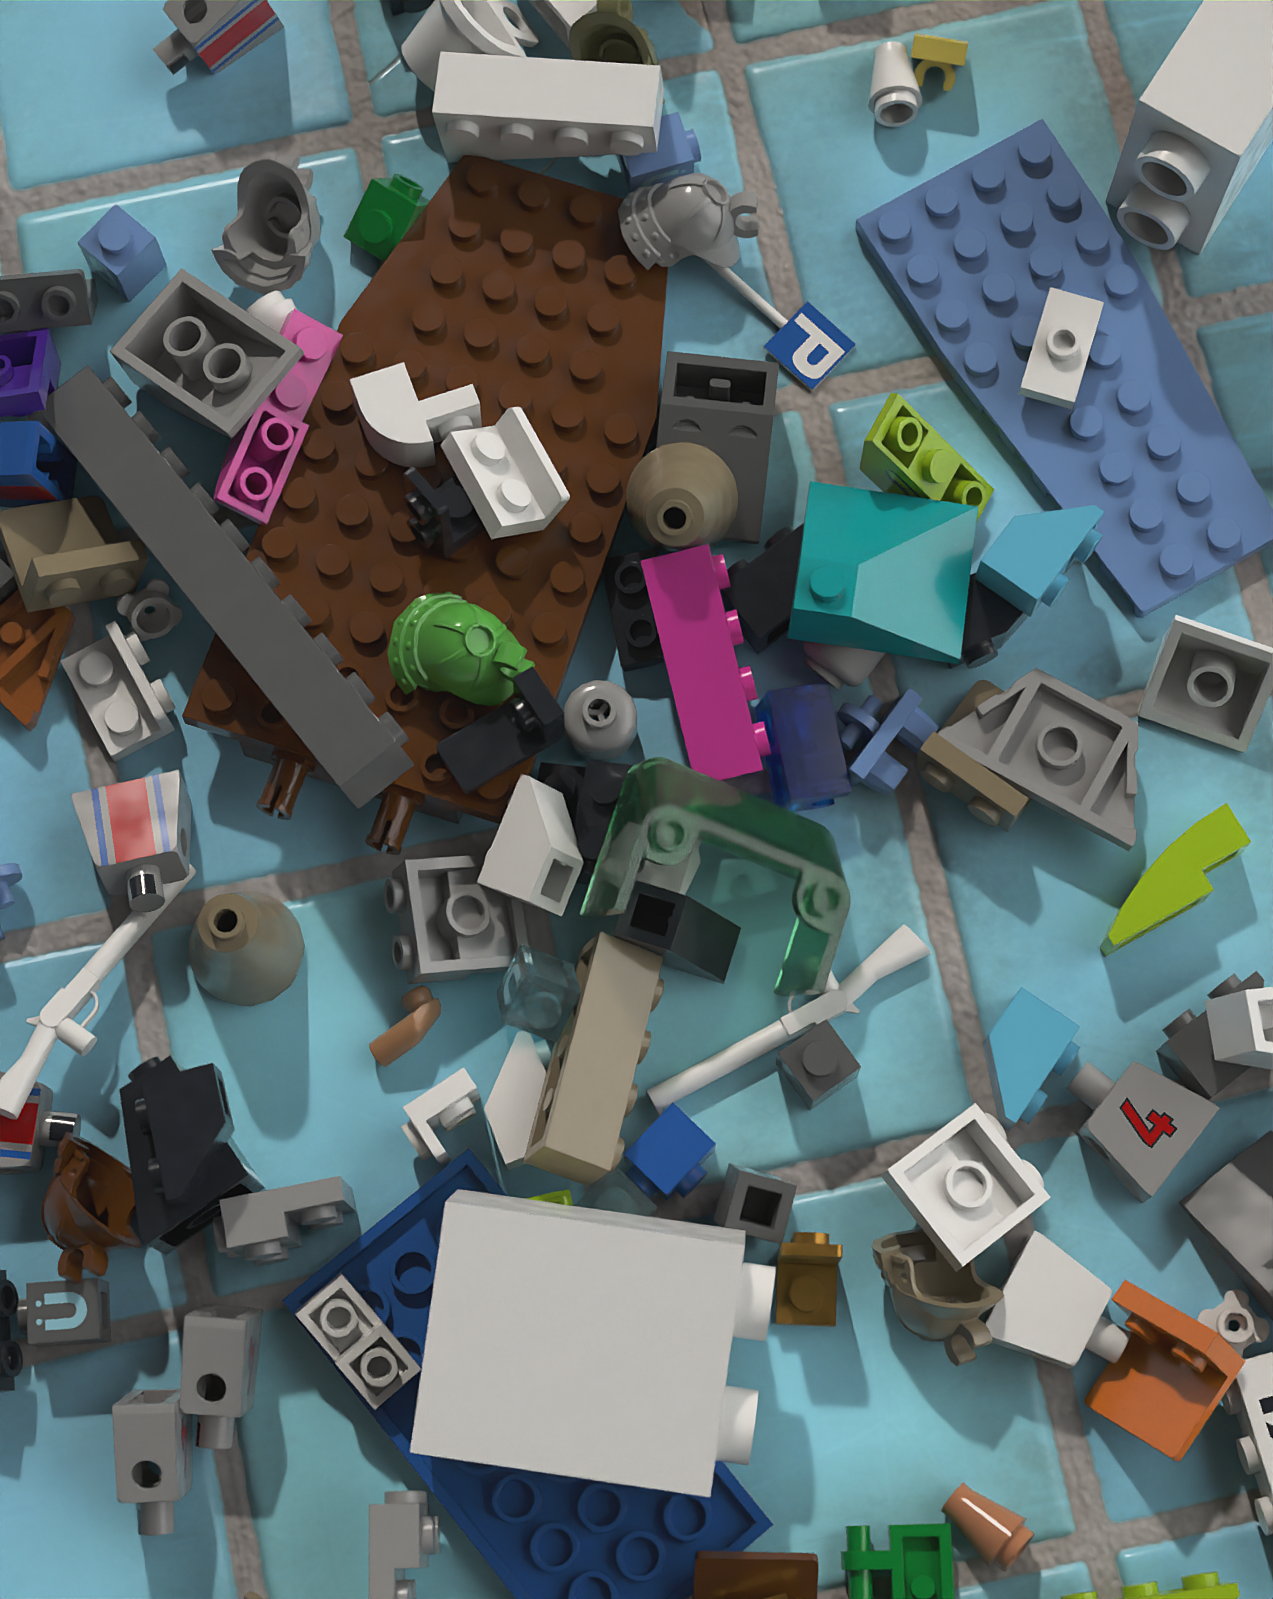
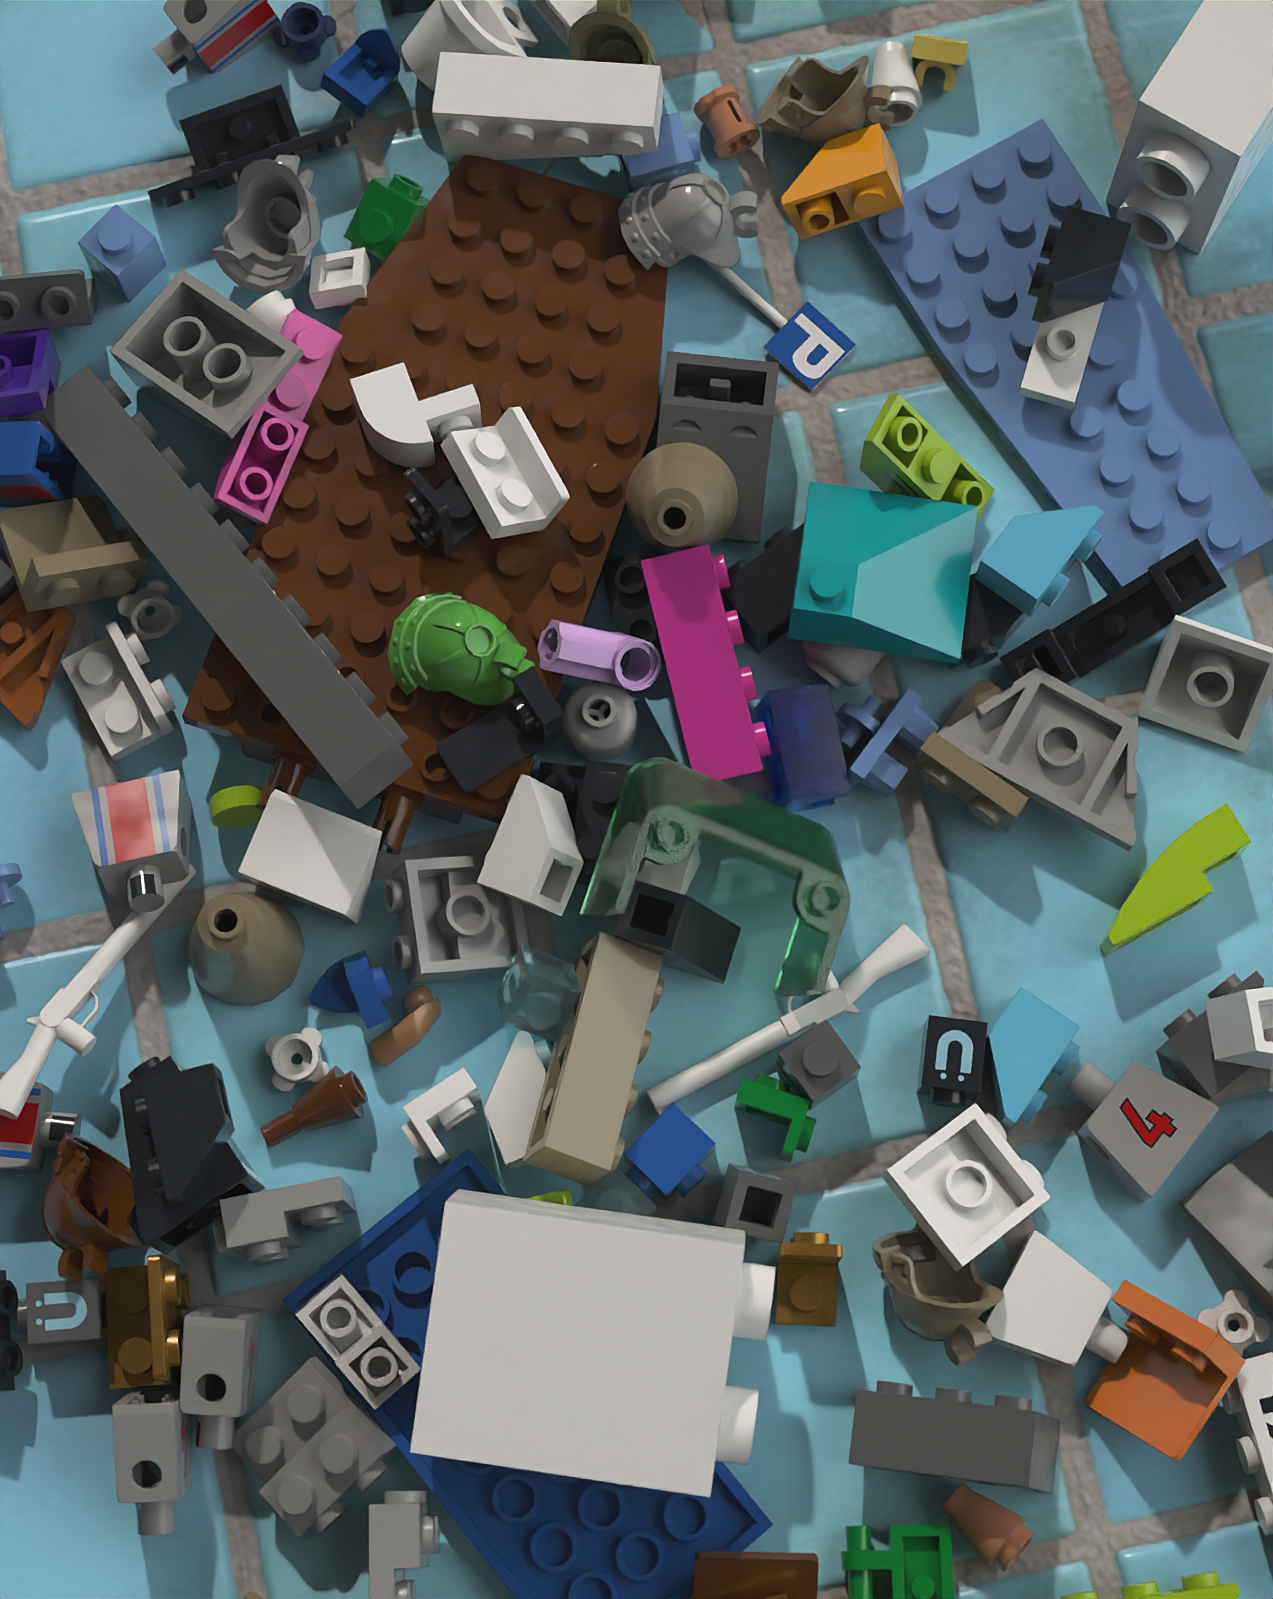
none -> pearl gold bracket [105,1255,191,1390]
none -> black bracket [147,84,357,209]
none -> lime tile [209,785,263,828]
none -> light grey plate [232,1356,397,1537]
none -> white slope [238,789,382,924]
none -> reddish brown cone [261,1066,368,1147]
none -> white plate [265,1027,329,1092]
none -> dark blue plate [273,2,337,61]
none -> white plate [309,247,371,310]
none -> blue plate [309,950,395,1029]
none -> blue plate [320,28,401,118]
none -> lavender piece [537,619,661,691]
none -> nougat bush [693,85,761,159]
none -> green bracket [734,1074,817,1163]
none -> dark tan helmet [756,55,895,148]
none -> light orange slope [781,123,904,240]
none -> dark grey wedge [848,1381,1060,1494]
none -> black brick [917,1015,988,1108]
none -> black slope [1000,538,1228,686]
none -> black slope [1027,205,1132,323]

